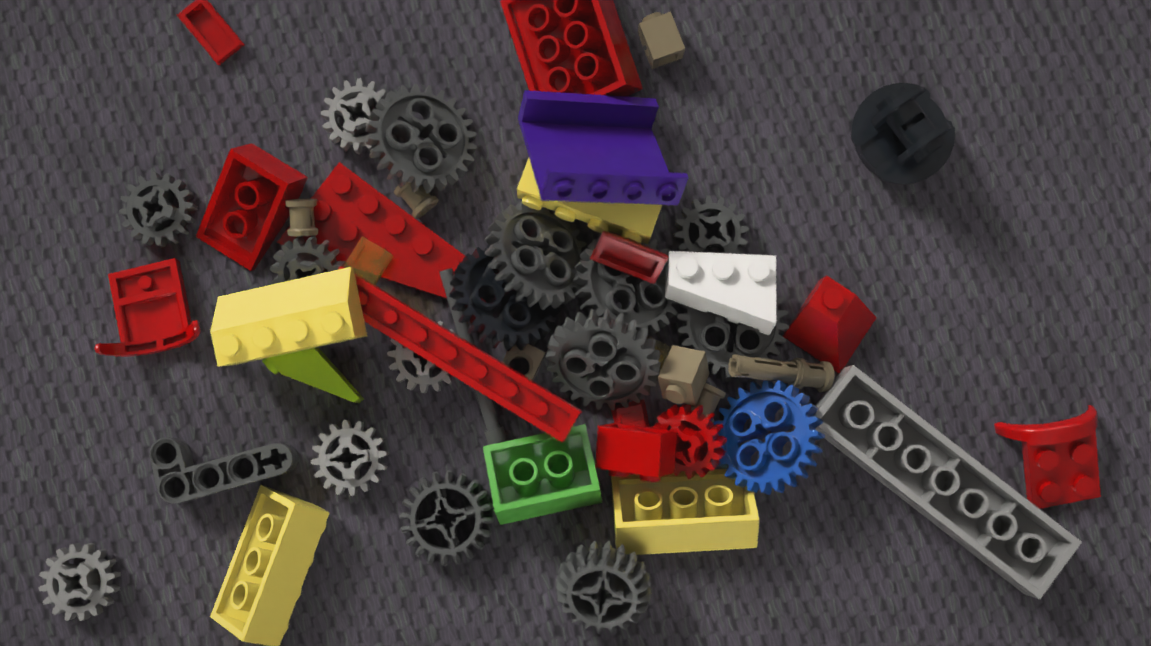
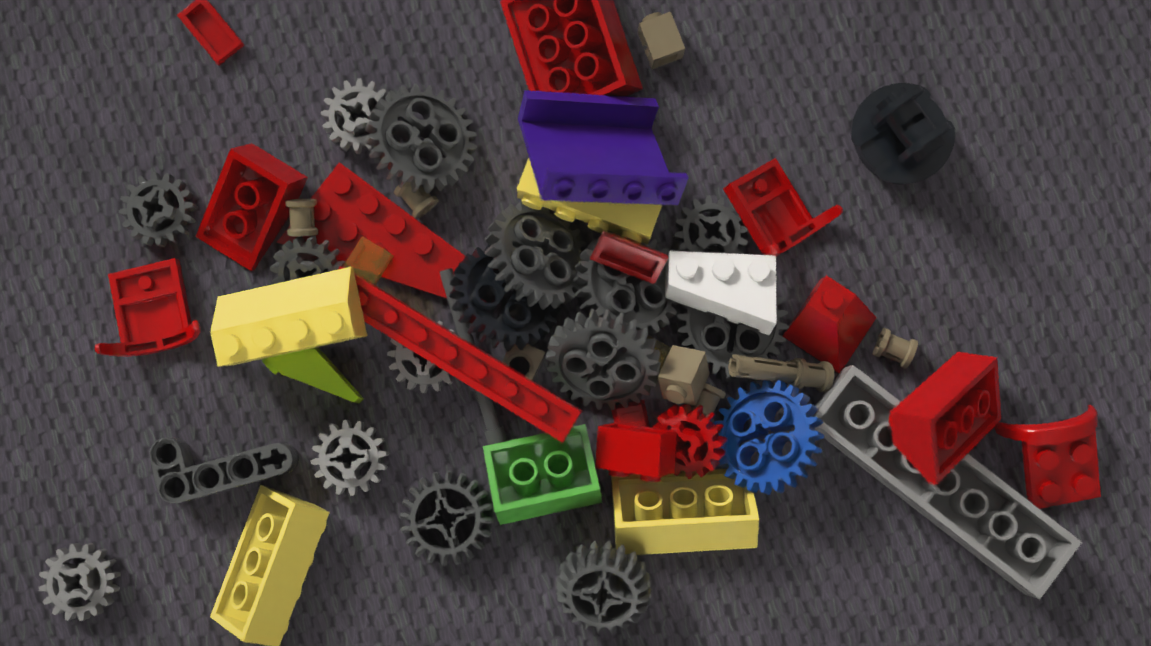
none -> red piece [723,158,843,256]
none -> dark tan bush [872,328,918,369]
none -> red slope [888,352,1001,485]

